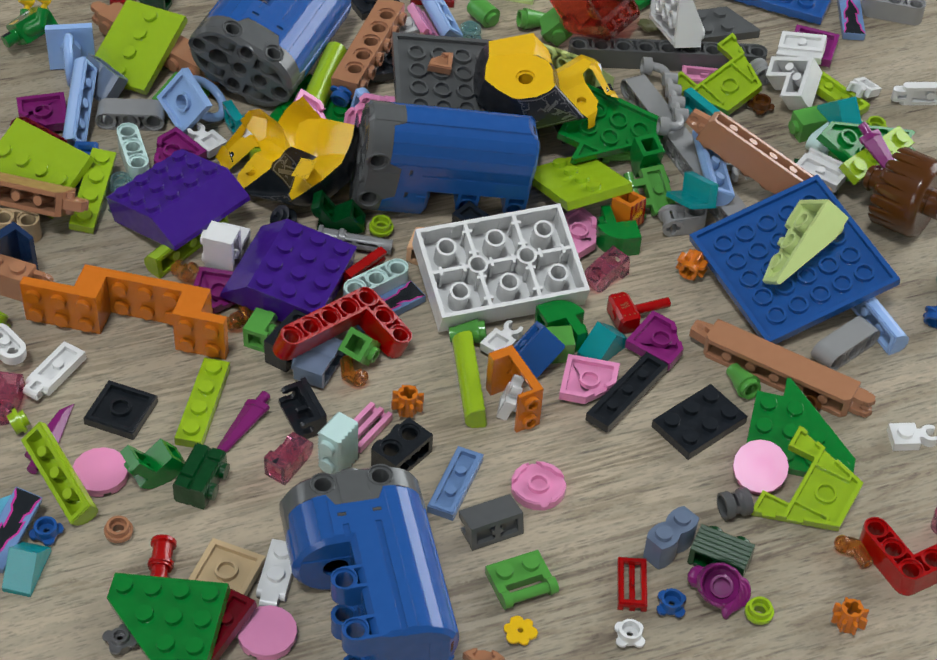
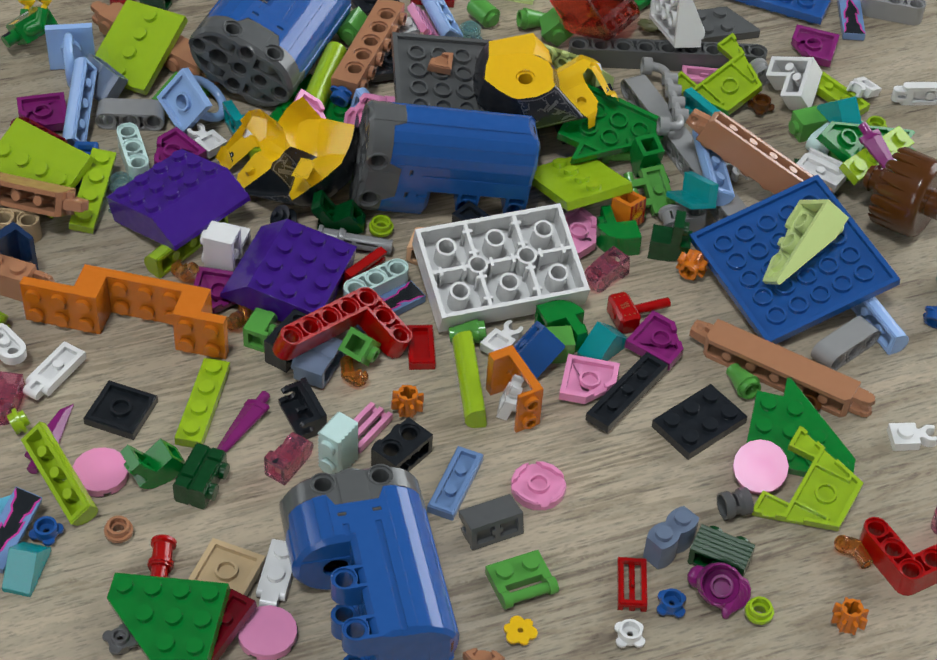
white plate [776,31,827,65] -> none
none -> bright green brick [336,6,368,47]
none -> red tile [407,325,436,370]
none -> dark green brick [647,210,693,262]

